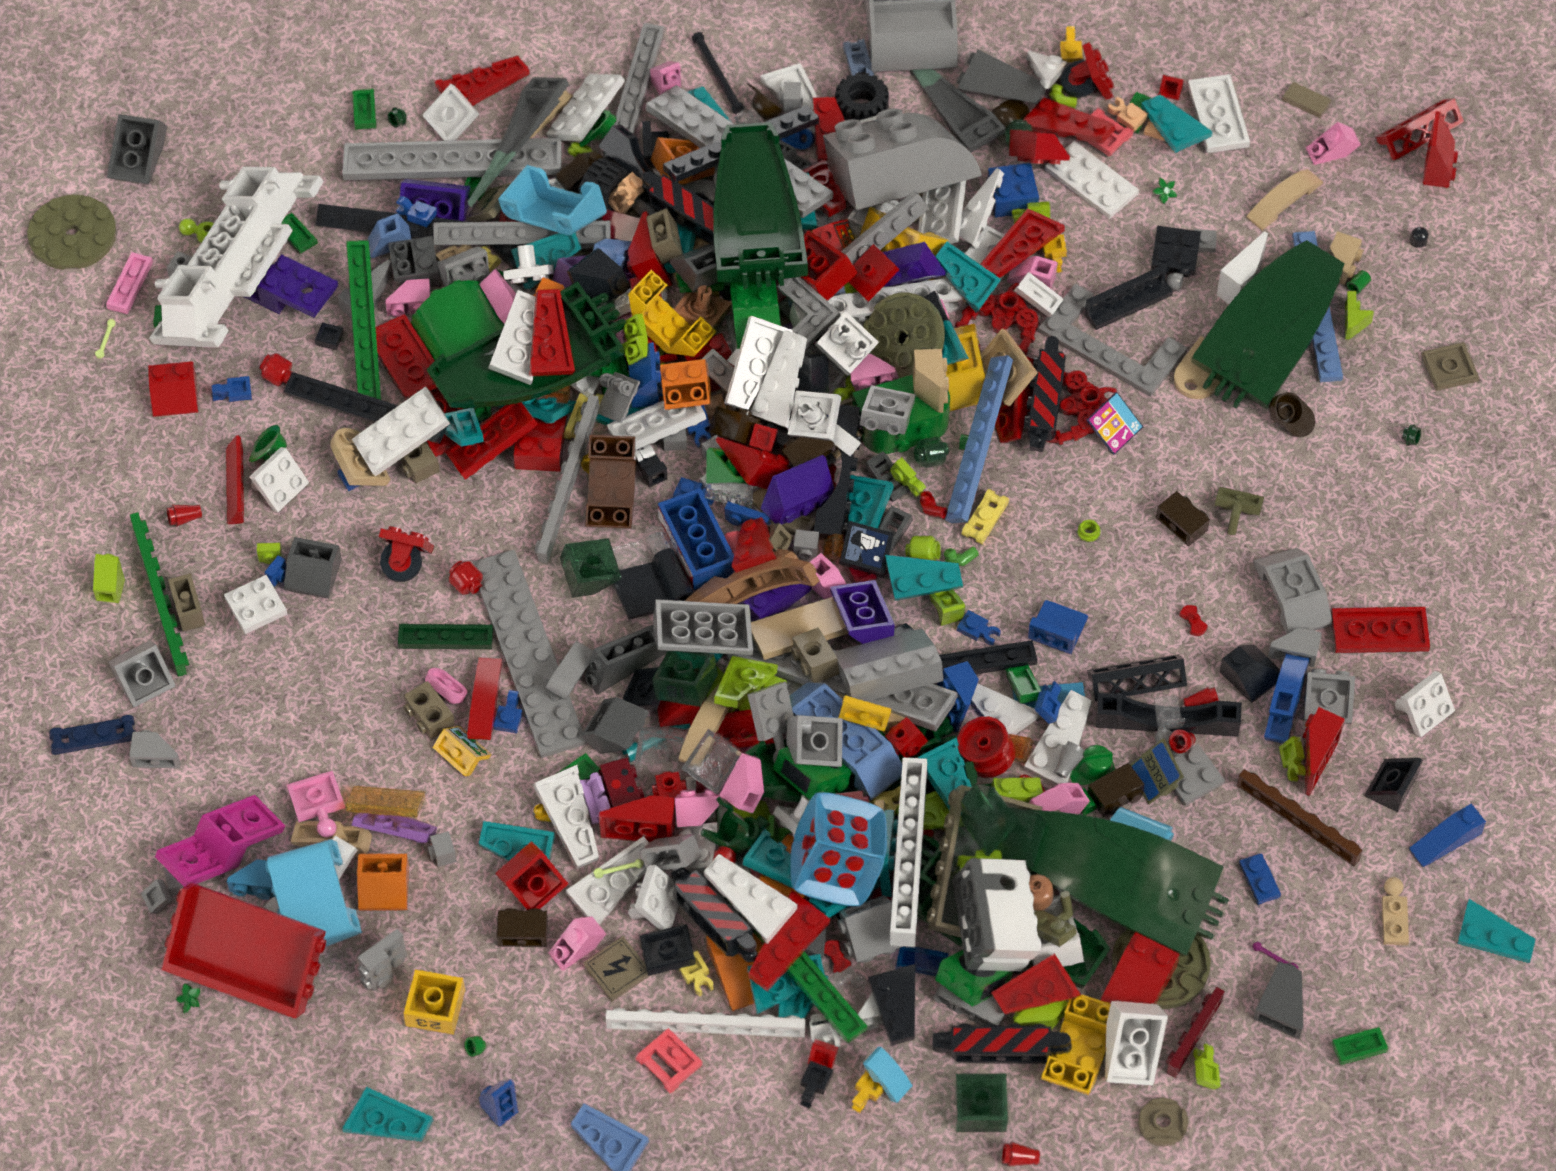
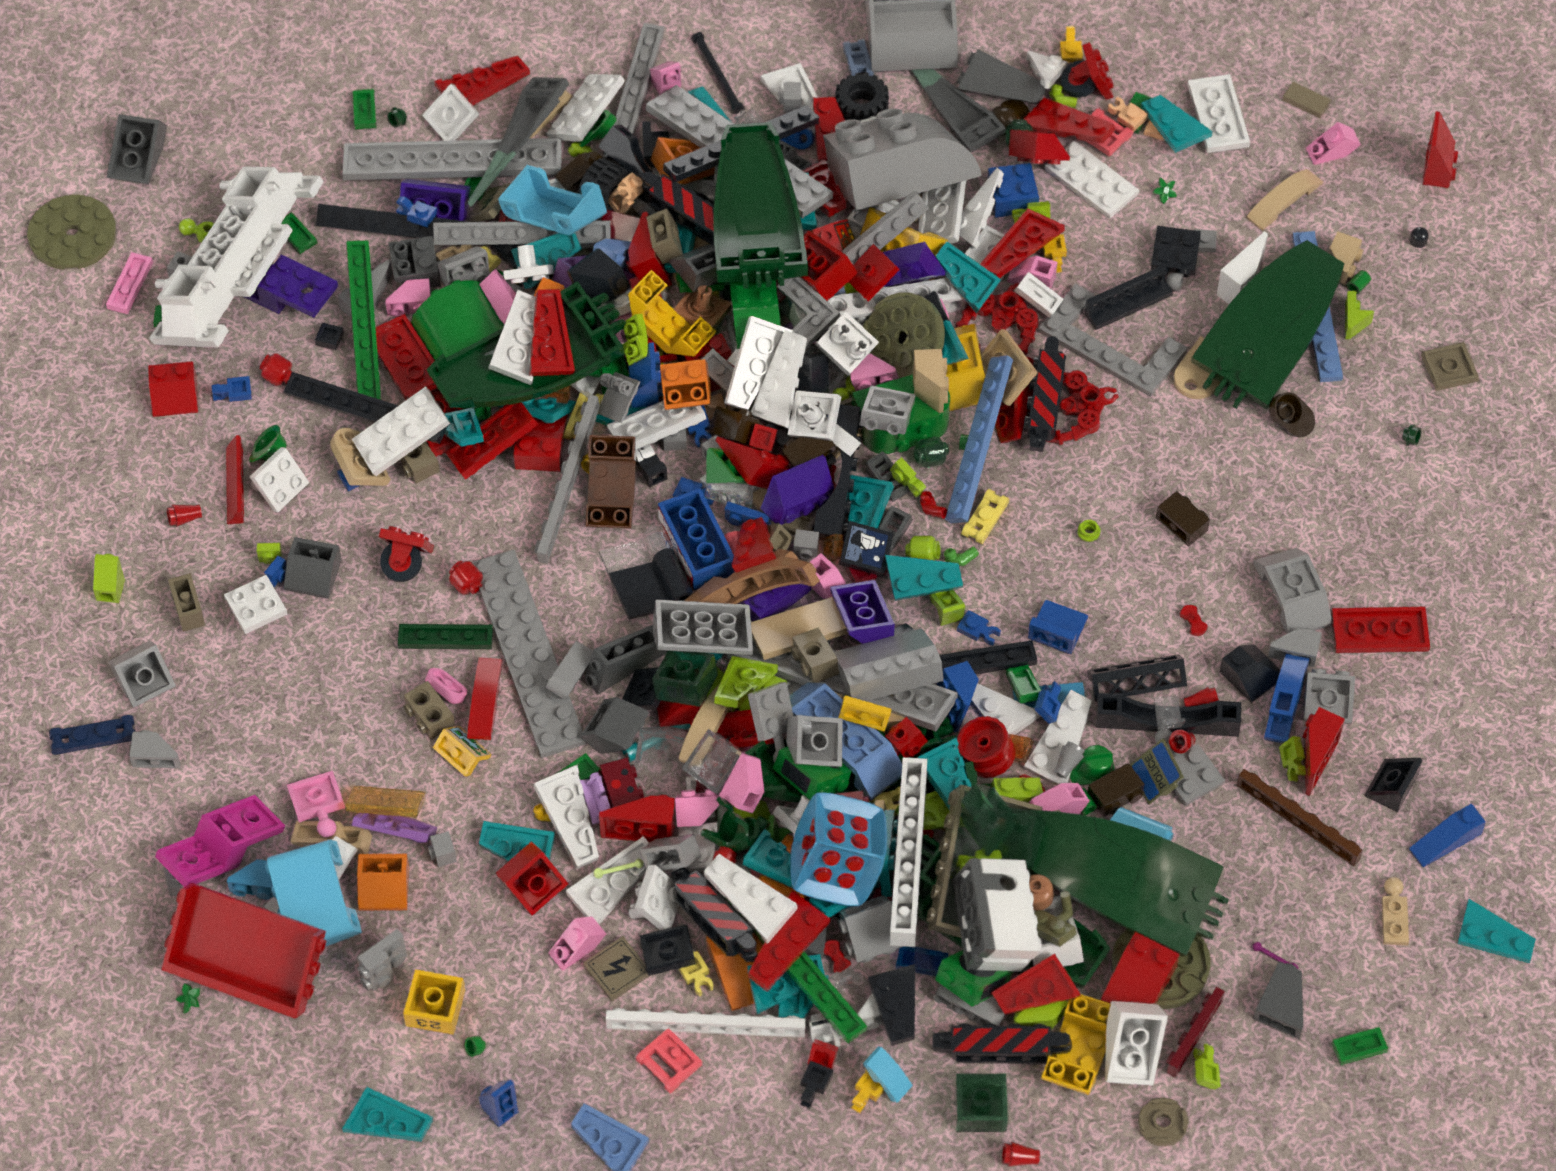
yellowish green hinge [95,319,116,358] -> none
green plate [129,512,189,677] -> none
light grey plate [141,879,173,914] -> none
medium blue slope [368,213,411,259] -> none
blue plate [494,690,523,734] -> none
dark brown brick [497,908,548,947] -> none
clear green slope [560,538,622,598] -> none
red brick [652,771,687,807] -> none
dark brown cap [746,82,783,121] -> none
piece [1086,392,1143,455] -> none
red slope [1158,74,1184,101] -> none
olive plate [1215,487,1264,535] -> none
blue plate [1239,853,1281,905] -> none
red fence [1375,98,1464,160] -> none
white plate [1395,671,1455,737] -> none

